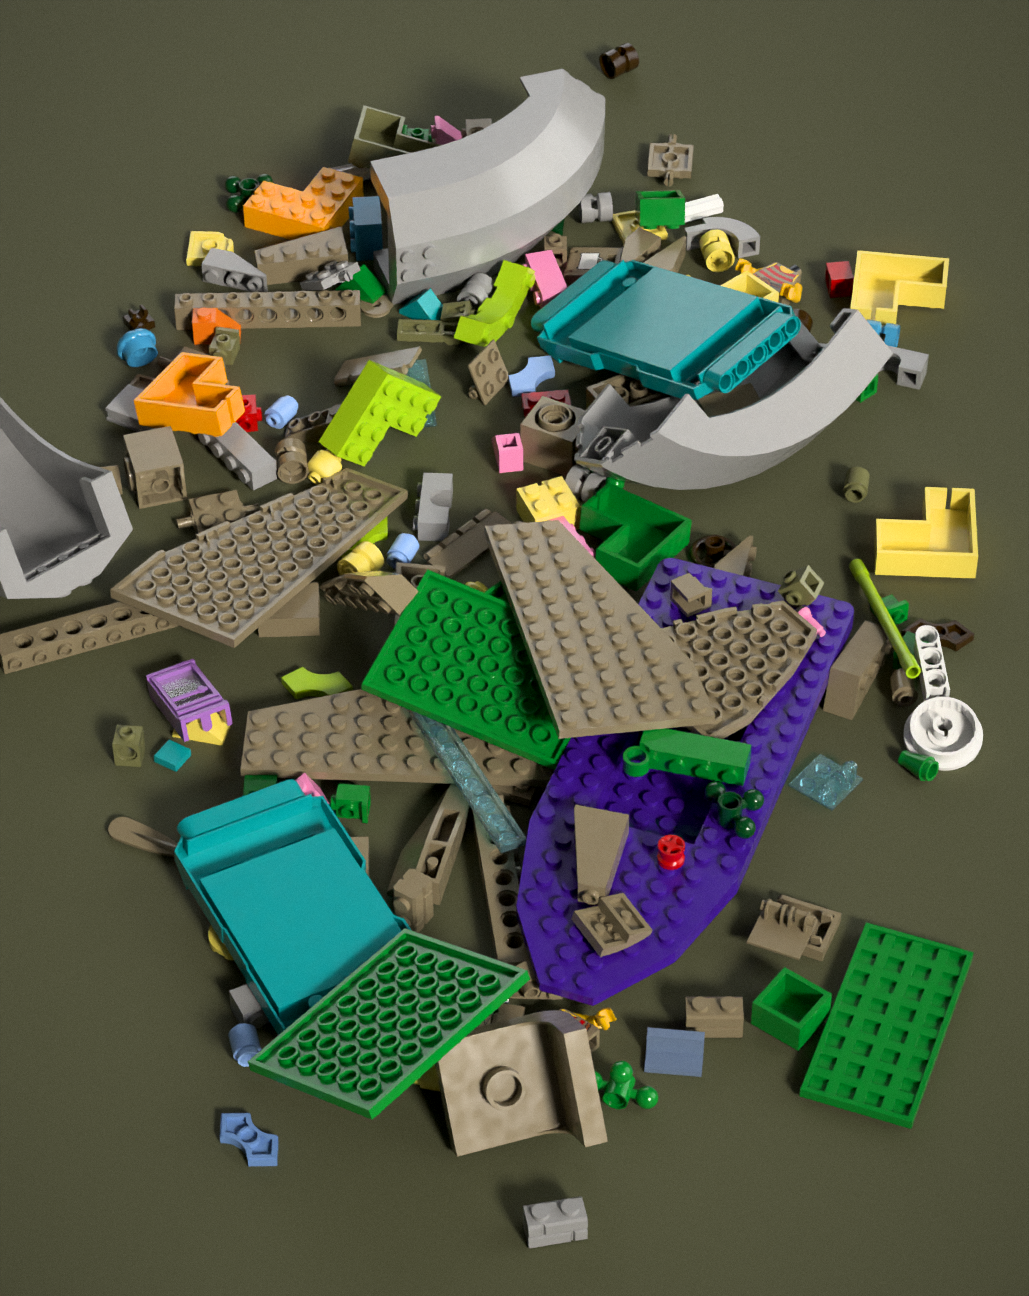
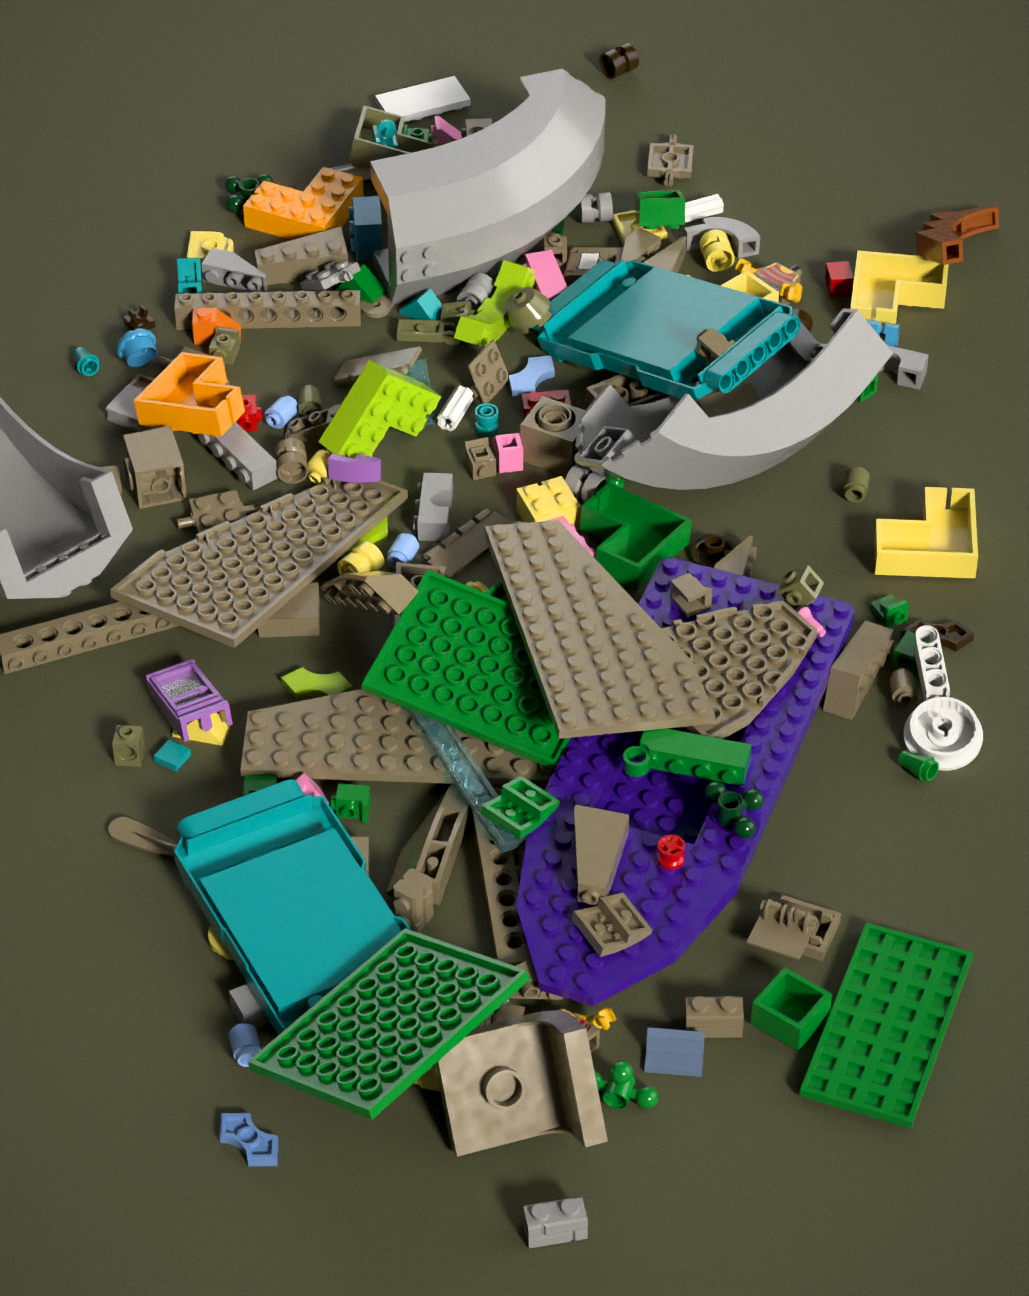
clear light blue hinge [789,754,863,811] -> none
lime piece [849,559,921,679] -> none
none -> teal cone [73,347,100,376]
none -> teal brick [177,257,203,294]
none -> olive brick [298,385,322,417]
none -> medium lavender slope [328,454,381,483]
none -> teal hips [371,120,398,149]
none -> white tile [375,76,471,122]
none -> white axle [437,385,474,431]
none -> dark tan window [465,437,496,480]
none -> teal wheel [475,403,499,437]
none -> green slope [481,776,560,839]
none -> olive cone [506,287,551,334]
none -> dark tan brick [695,327,736,364]
none -> dark orange arch [916,205,999,265]

